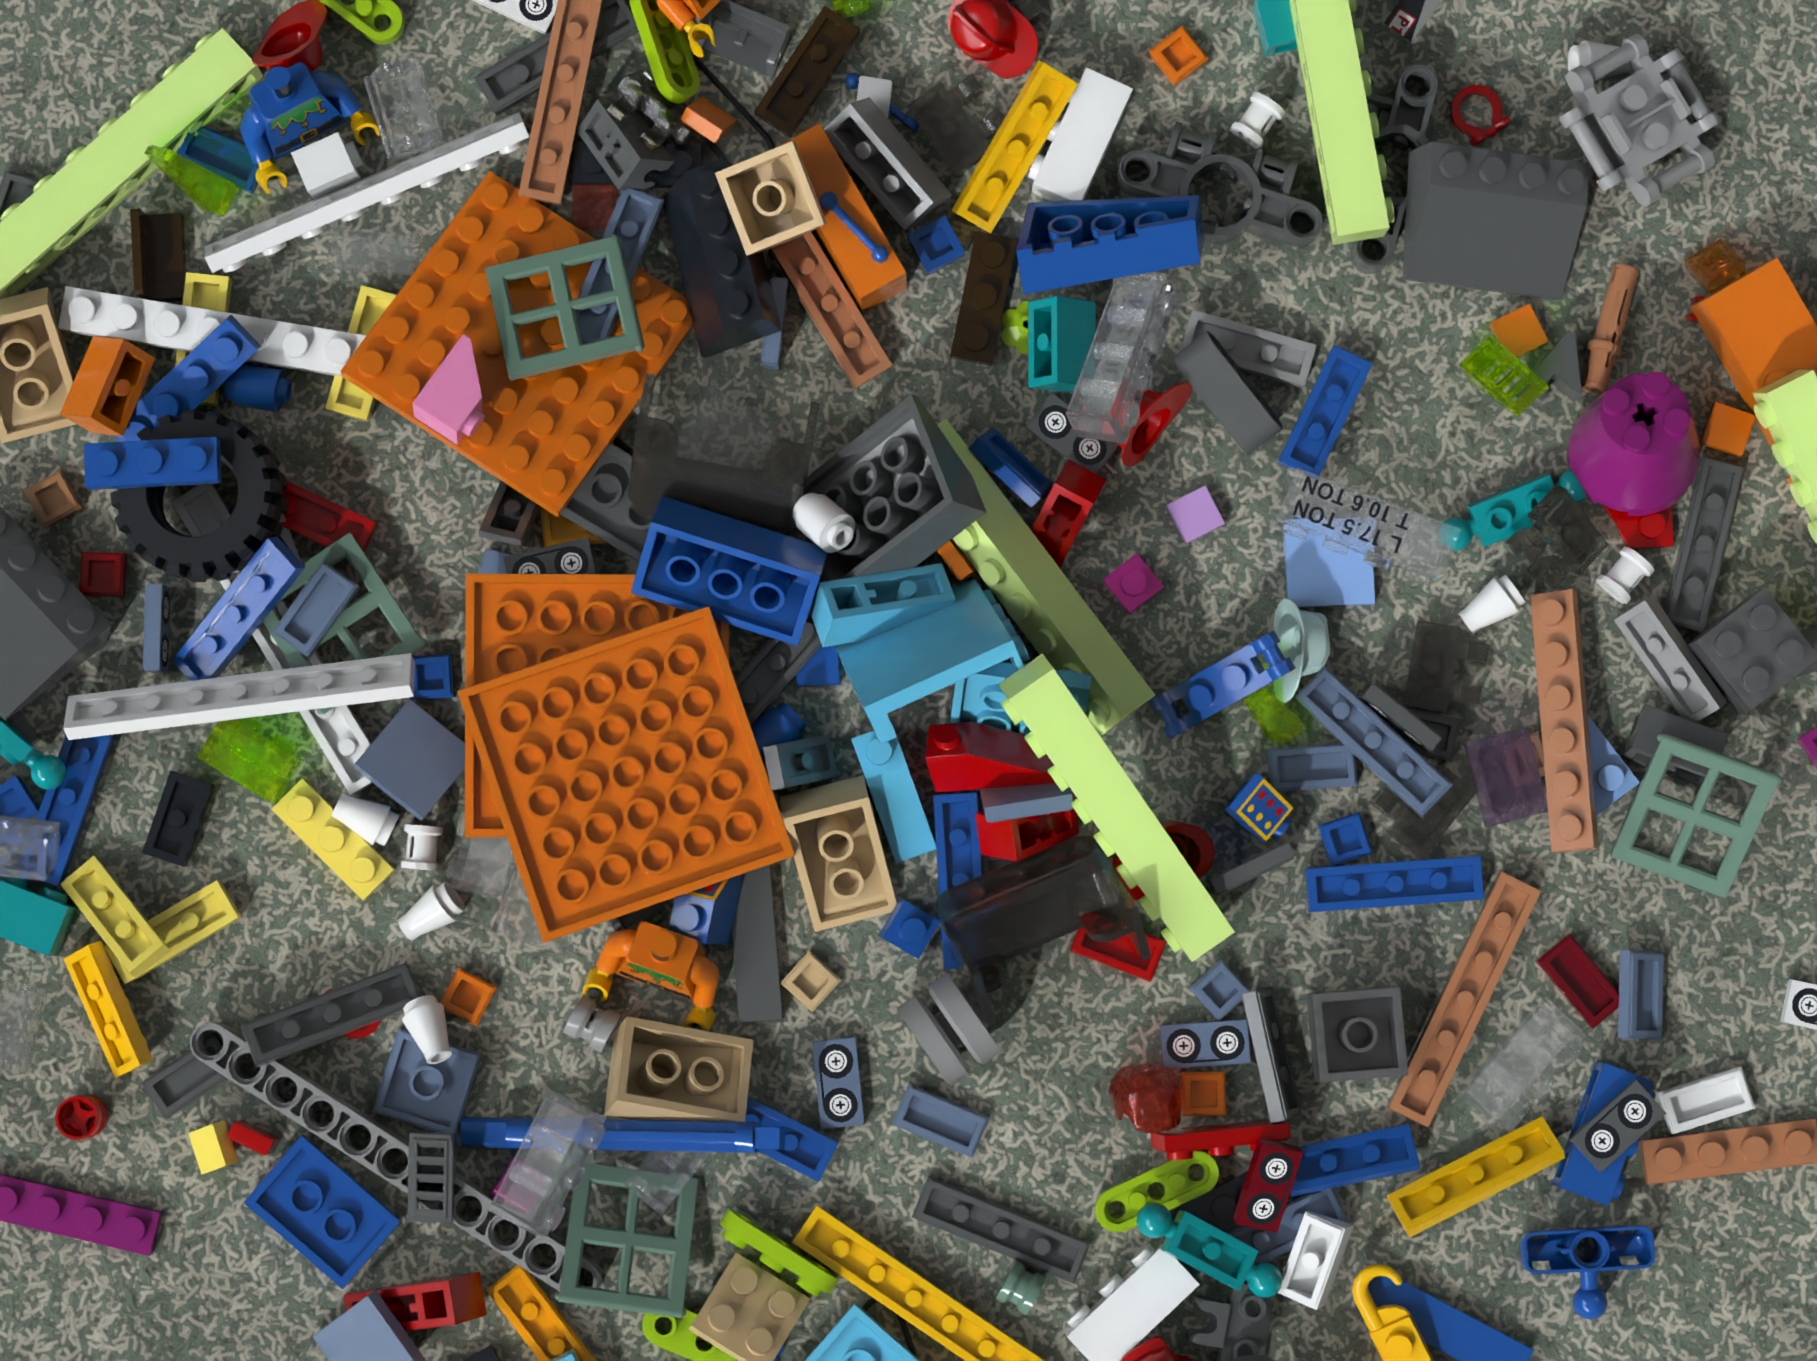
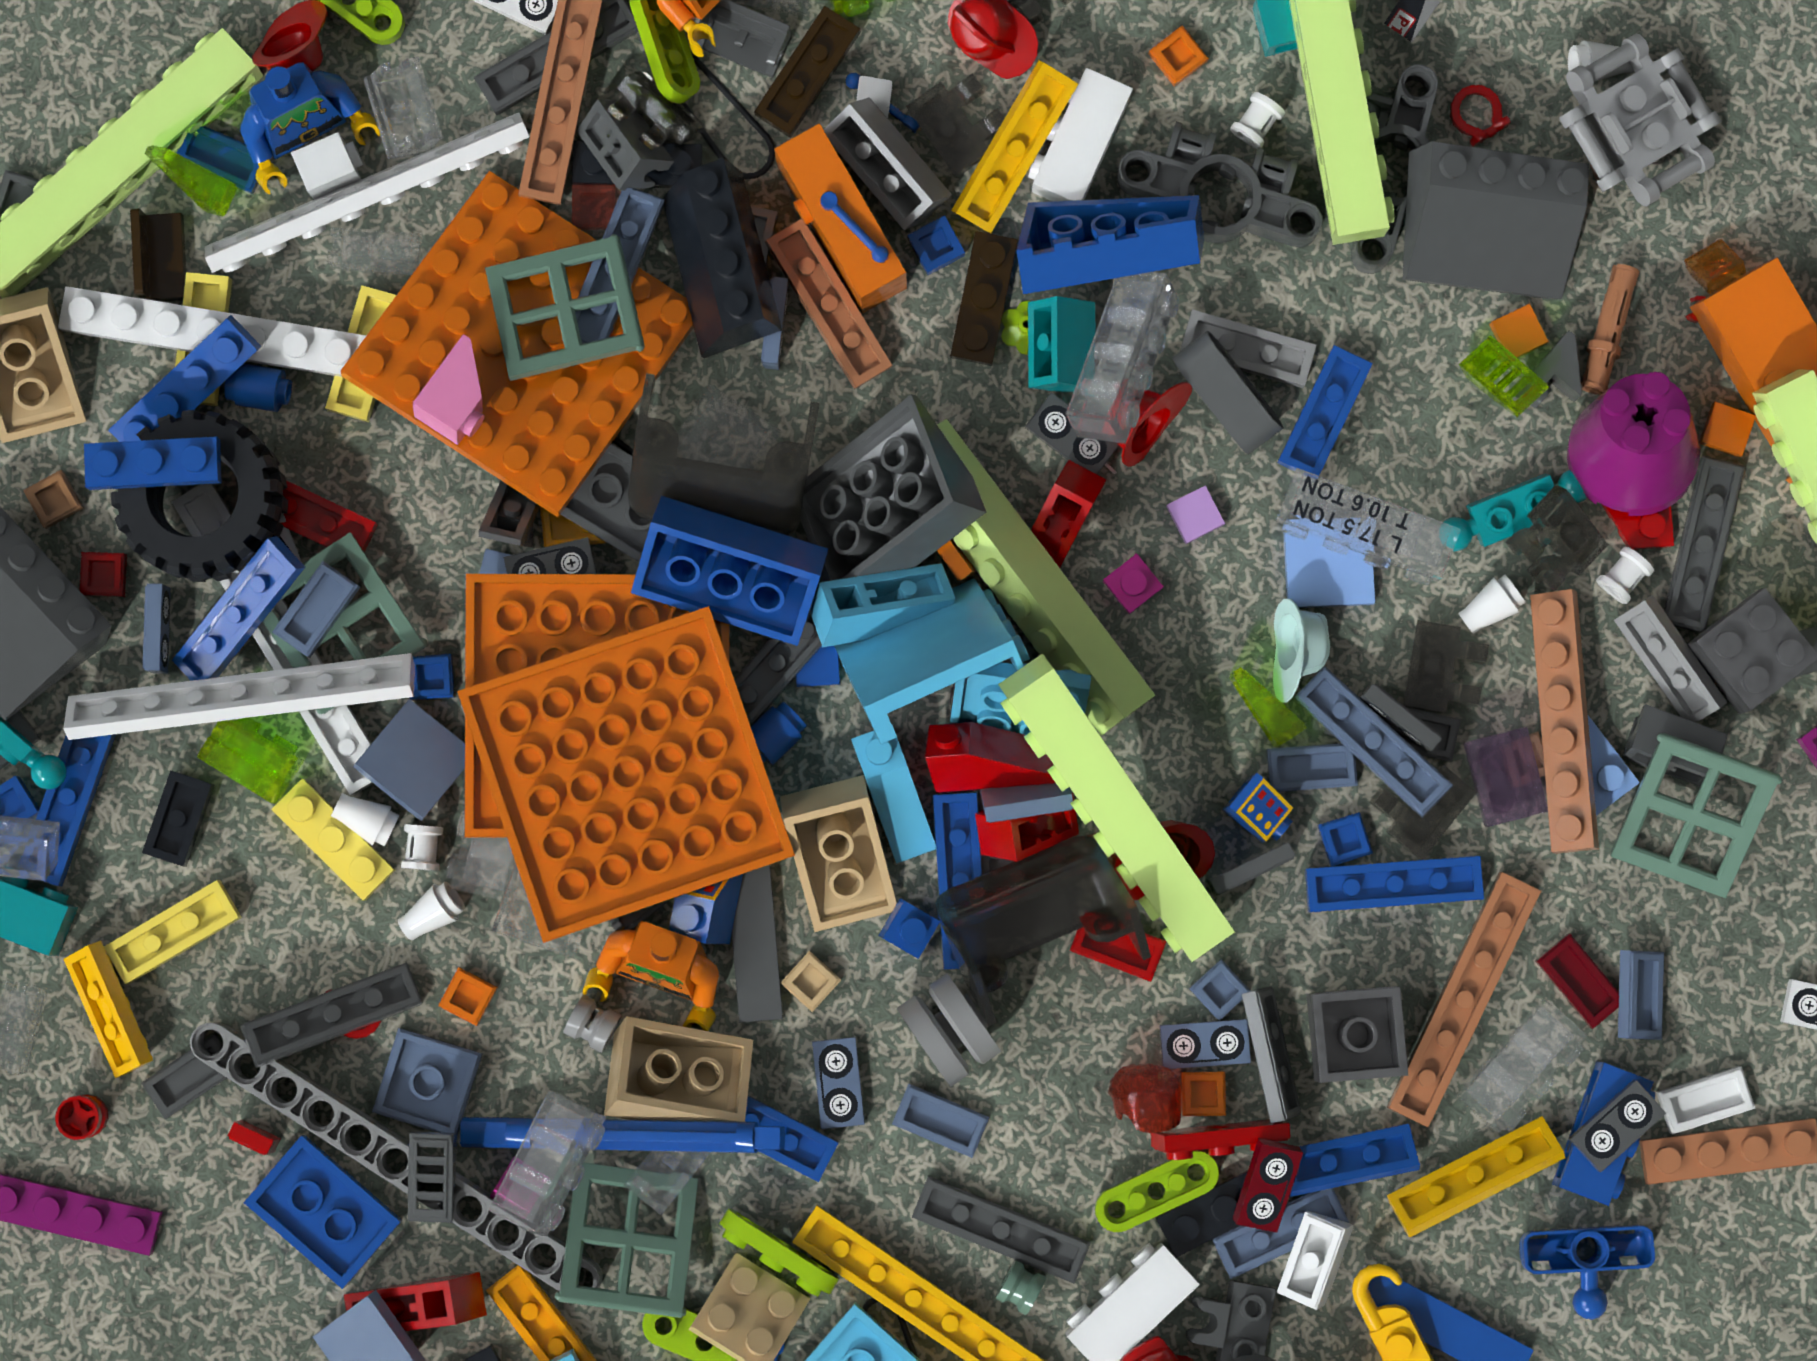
orange brick [60,336,156,436] -> none
light yellow plate [60,856,170,979] -> none
light yellow tile [188,1120,238,1174] -> none
white cone [402,995,452,1064] -> none
orange tile [680,97,737,143] -> none
tan slope [715,141,827,255] -> none
flat silver plate [763,734,838,790] -> none
white brick [793,493,855,553] -> none
blue tile [968,428,1053,508] -> none
teal plate [1136,1203,1282,1298] -> none
blue plate [1148,630,1296,739] -> none

